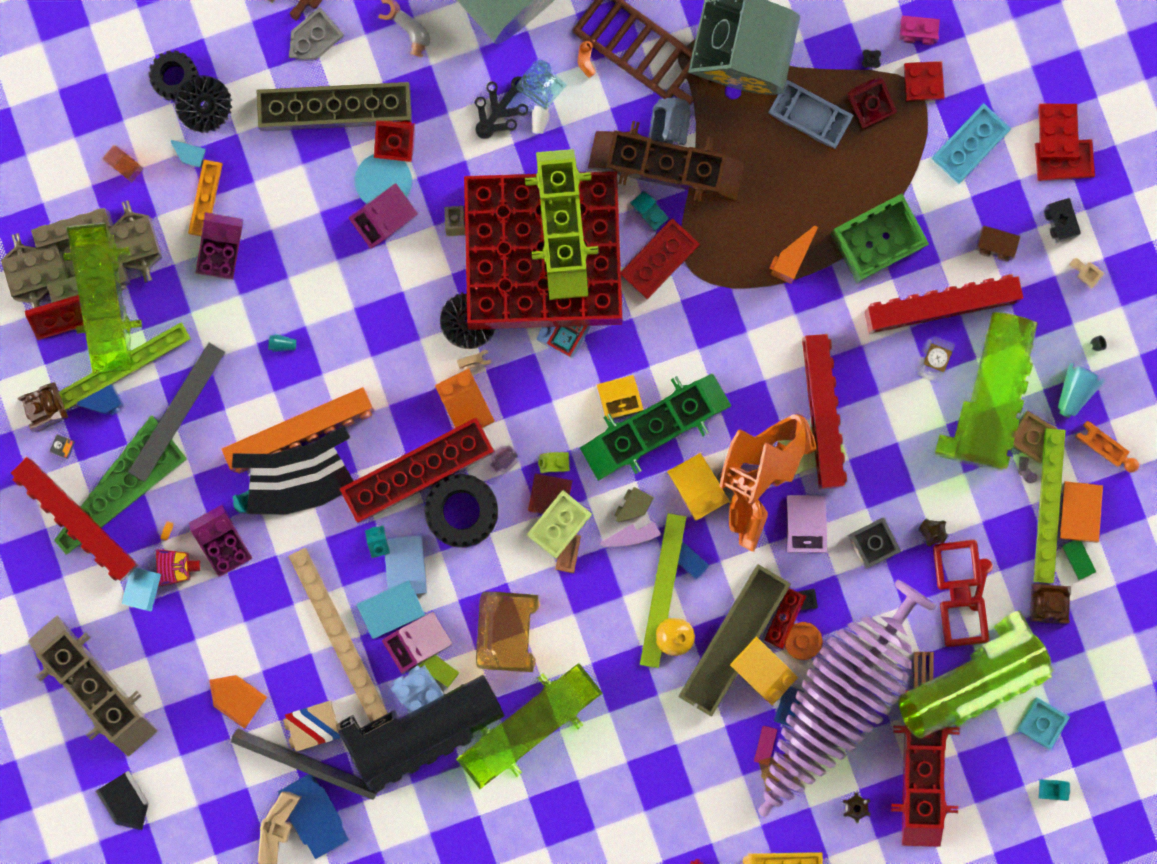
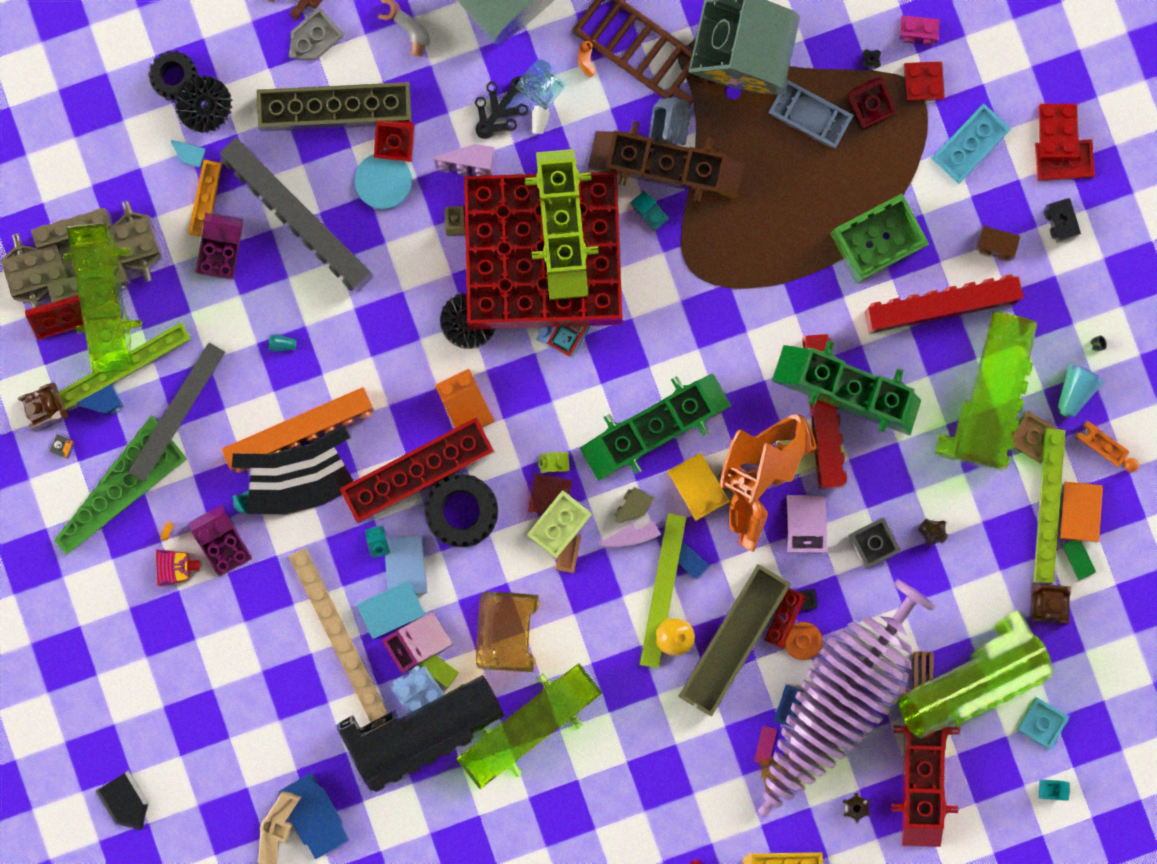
red brick [11,457,139,581] -> none
dark tan piece [28,615,158,757] -> none
slope [102,145,143,183] -> none
medium azure tile [122,568,161,612] -> none
orange tile [209,675,267,729] -> none
dark grey tile [230,728,378,800] -> none
panel [283,701,341,752] -> none
magenta slope [349,183,418,249] -> none
tan plate [457,350,491,370] -> none
clear purple head [490,445,519,473] -> none
yellow slope [596,375,643,421] -> none
red plate [621,218,700,300] -> none
yellow slope [730,637,798,705] -> none
orange slope [769,226,818,284] -> none
brick [914,336,955,383] -> none
red bar [933,539,989,647] -> none
red bar [968,558,993,611] -> none
clear purple arm [1018,457,1038,483] -> none
tan plate [1069,258,1105,289] -> none
none -> dark grey brick [219,137,373,293]
none -> lavender slope [433,144,496,176]
none -> green piece [772,341,921,436]

